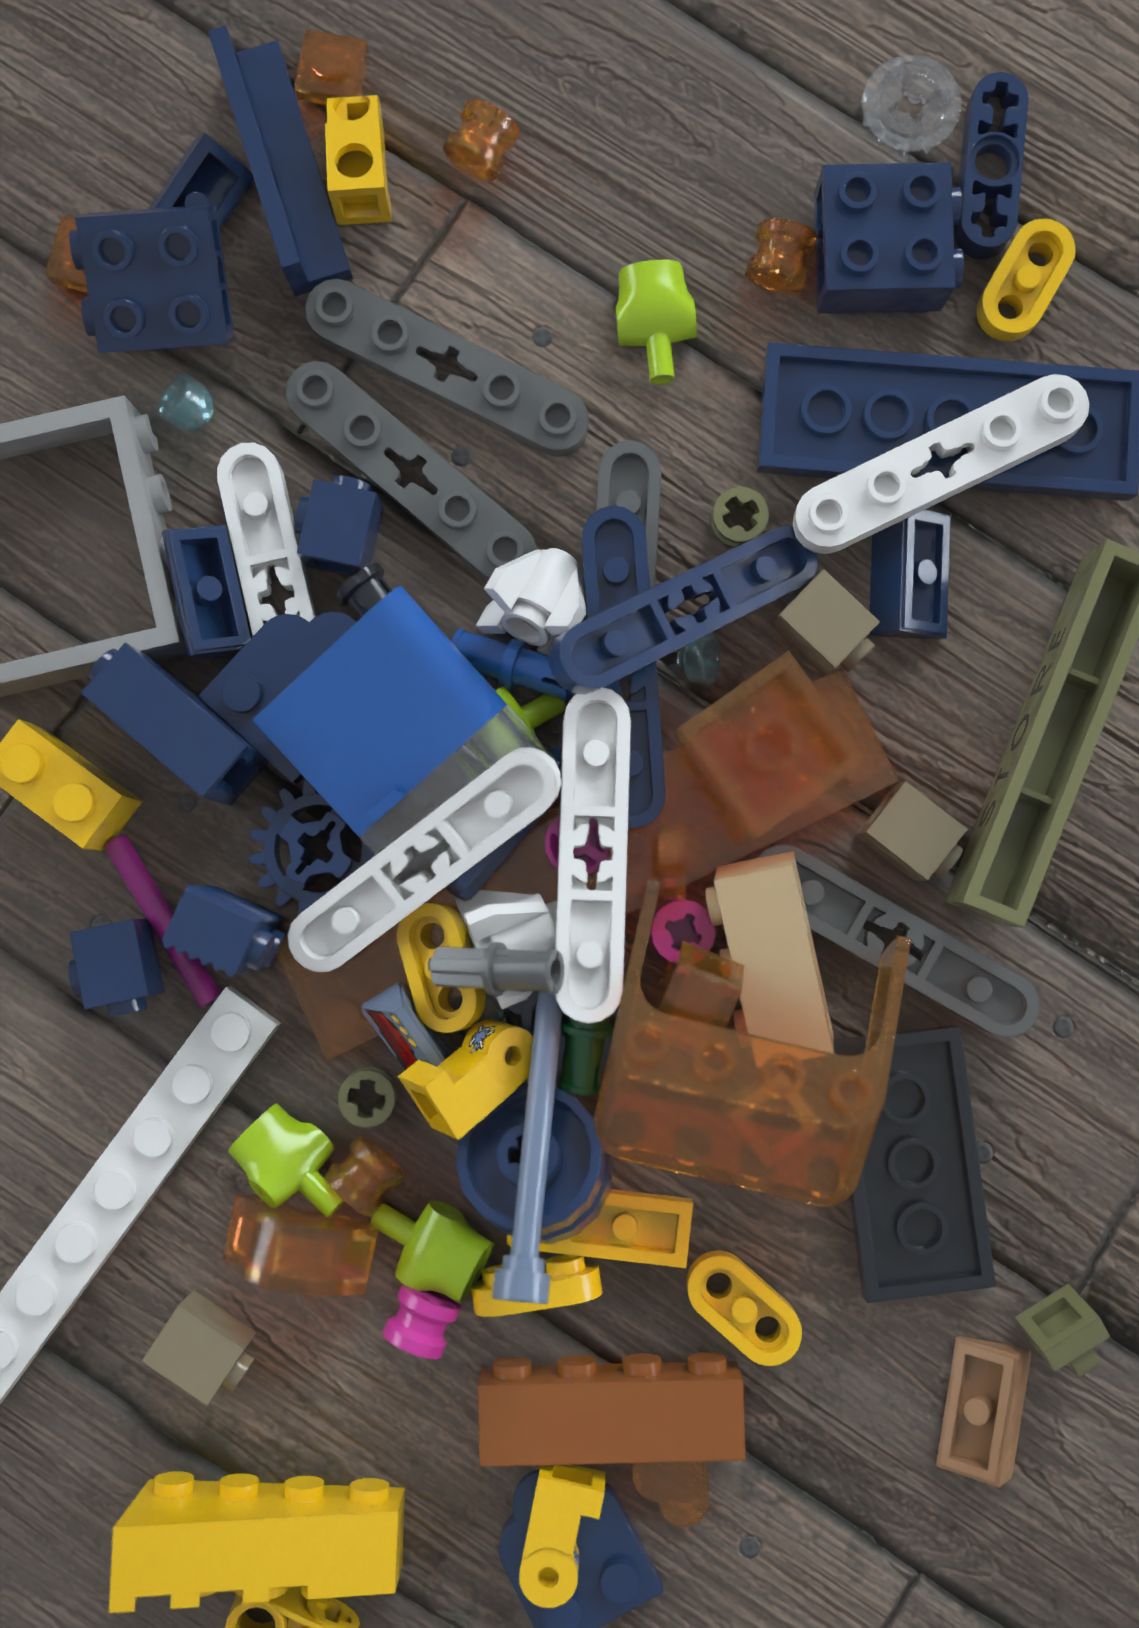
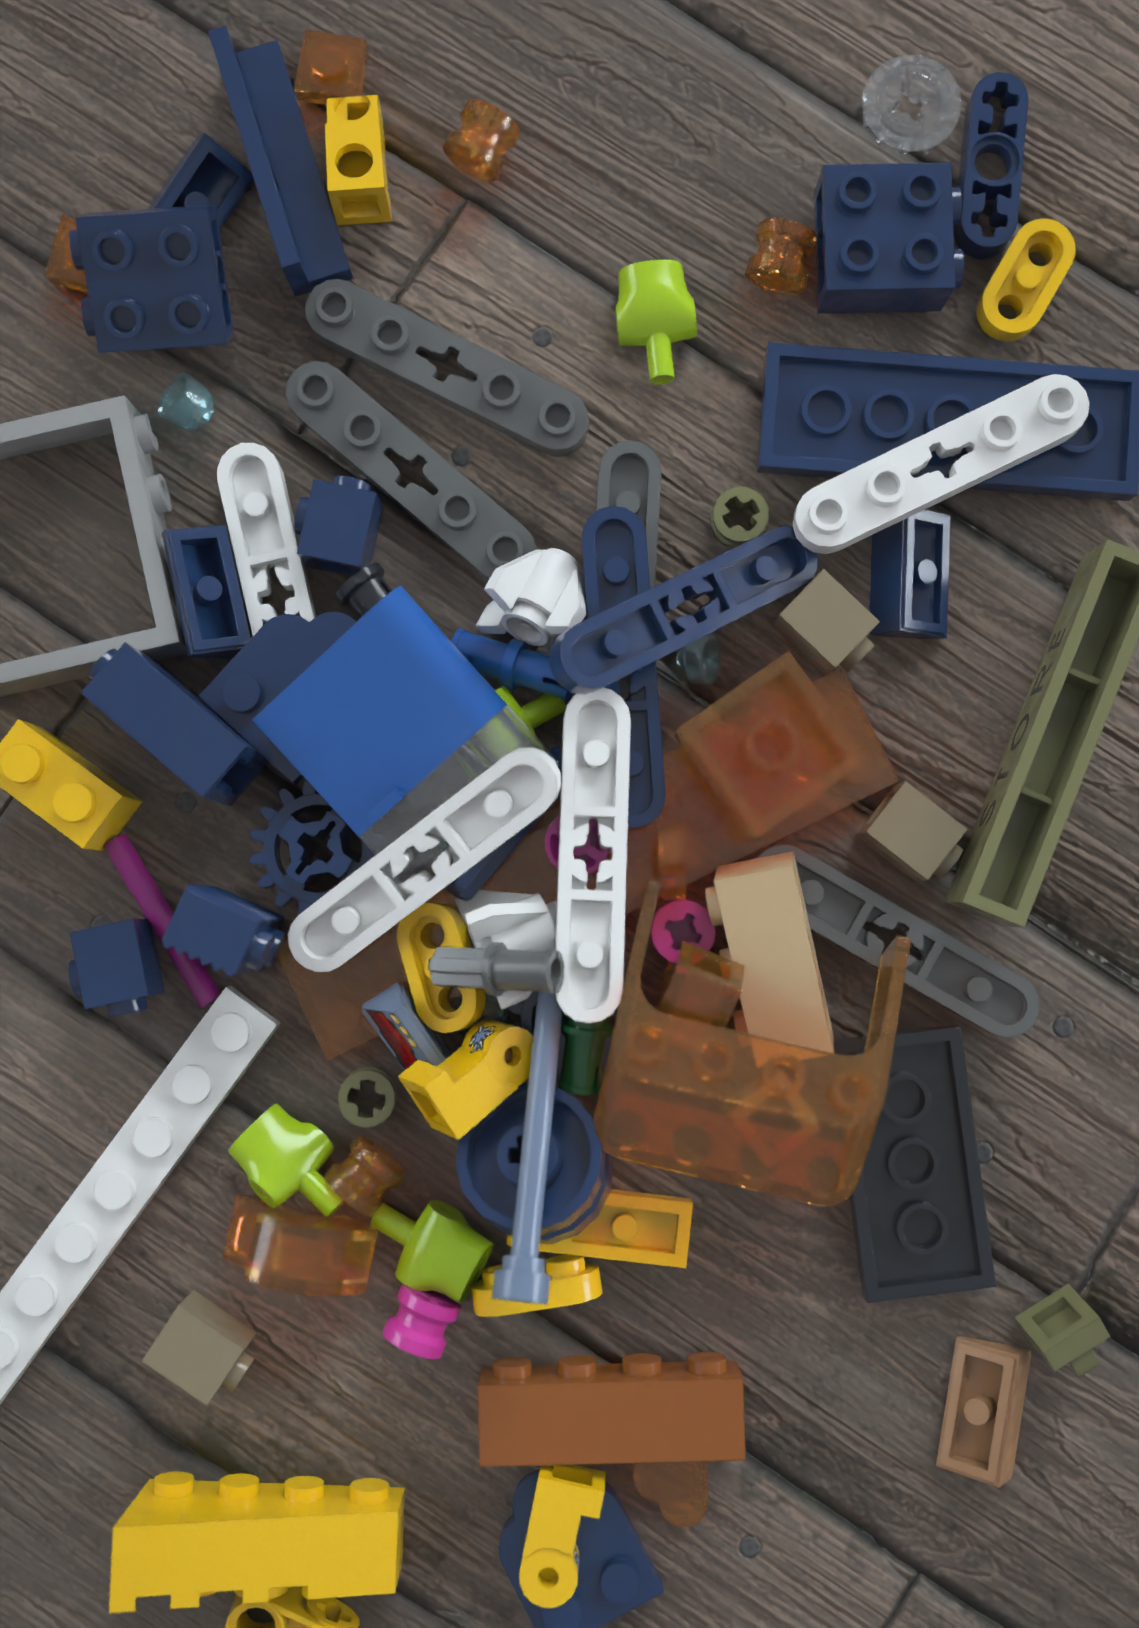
yellow plate [686,1250,802,1366] -> none

